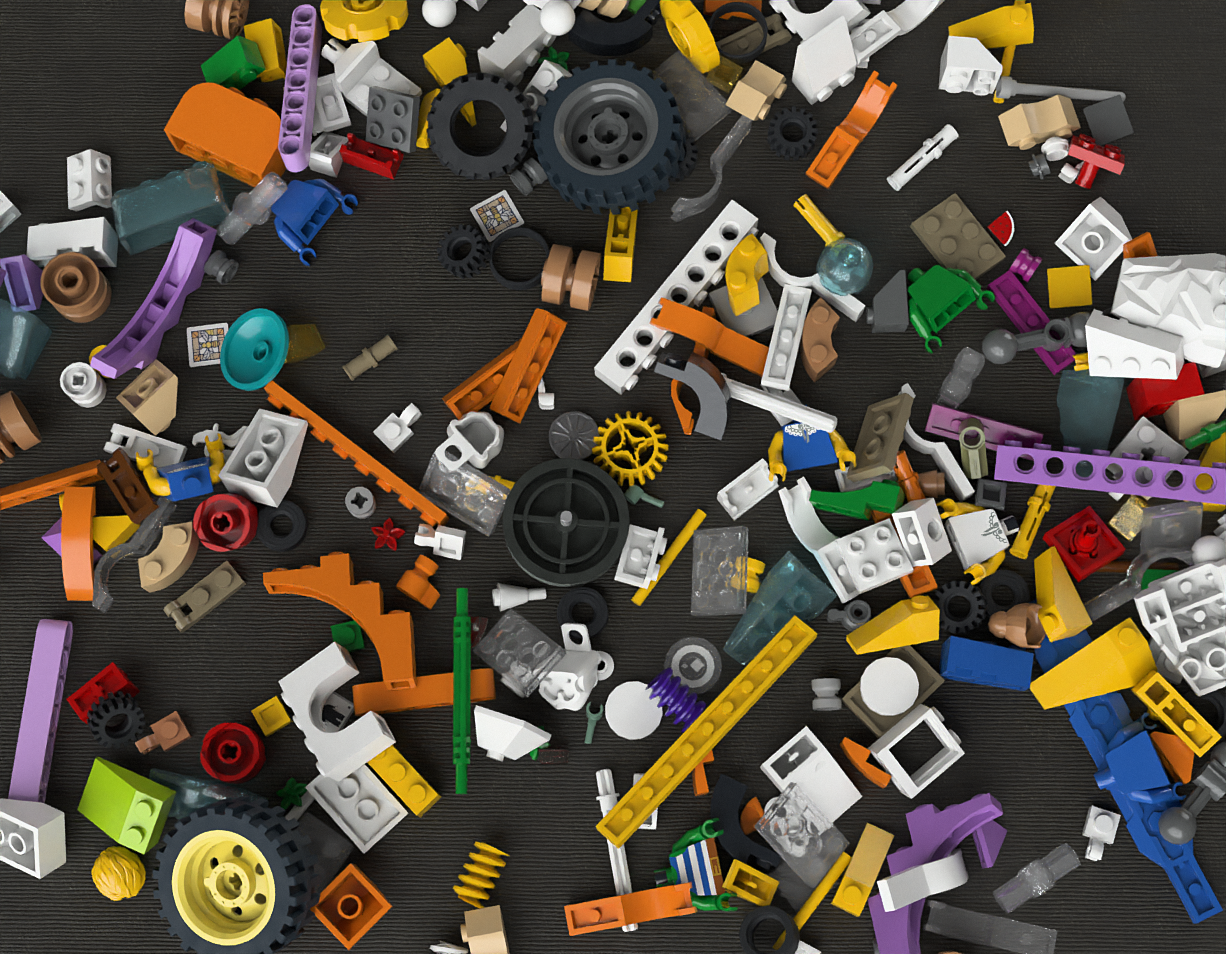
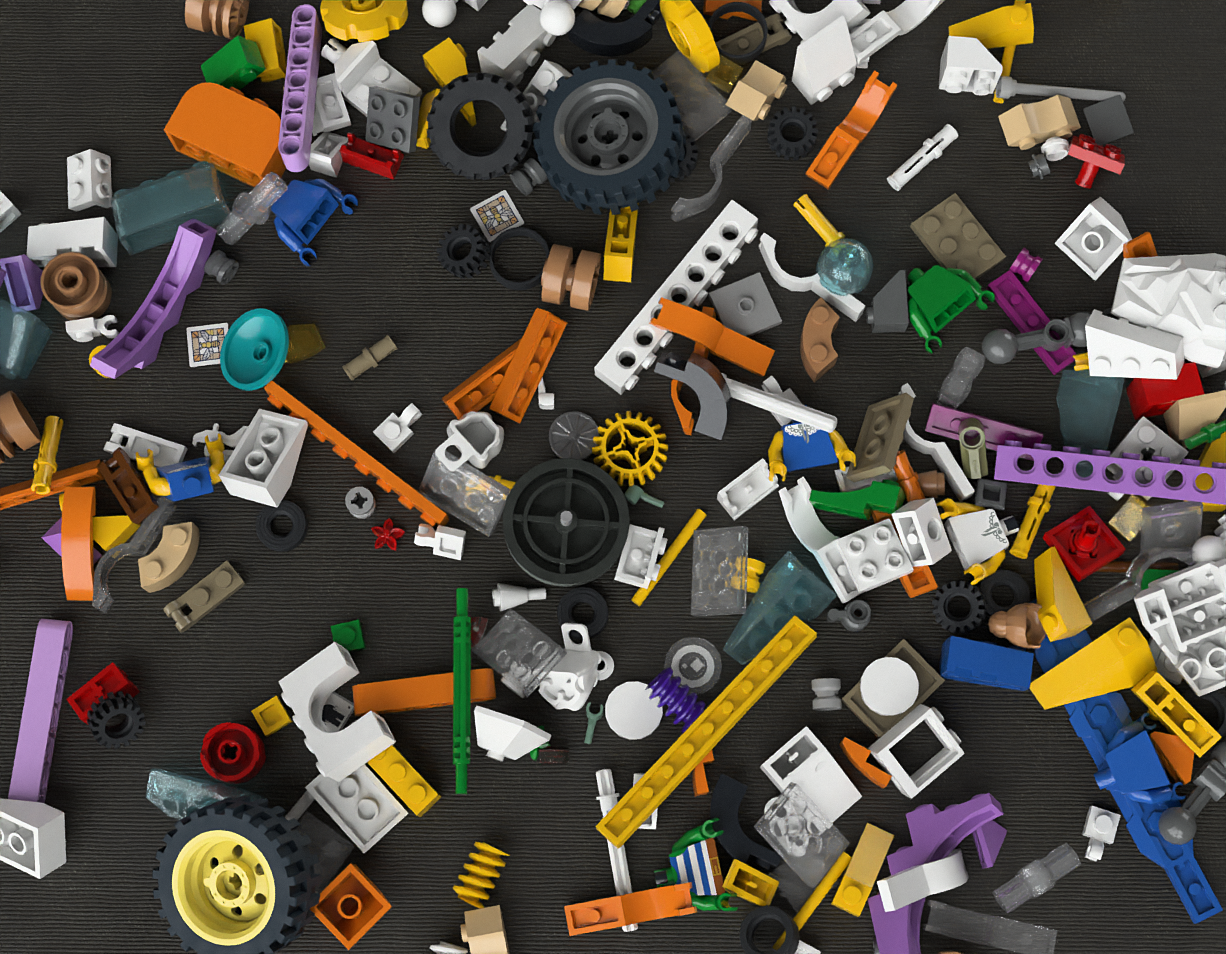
white wheel [60,362,107,408] -> none
lime slope [77,757,176,854] -> none
yellow hair [91,846,146,901] -> none
tan slope [116,359,178,436] -> none
nougat plate [135,711,192,755] -> none
red brick [193,493,258,552] -> none
orange arch [263,552,417,691] -> none
green plant [276,778,307,810] -> none
orange piece [396,554,440,610] -> none
green plant [538,47,570,71] -> none
yellow brick [725,233,769,316] -> none
orange tile [740,797,768,835] -> none
white plate [761,284,812,391] -> none
yellow slope [846,595,940,655] -> none
red tile [986,210,1015,250] -> none
yellow sticker [1047,265,1092,308] -> none
white hand [1058,161,1084,184] -> none
none -> yellow pin [31,416,64,495]
none -> white plate [65,315,119,342]

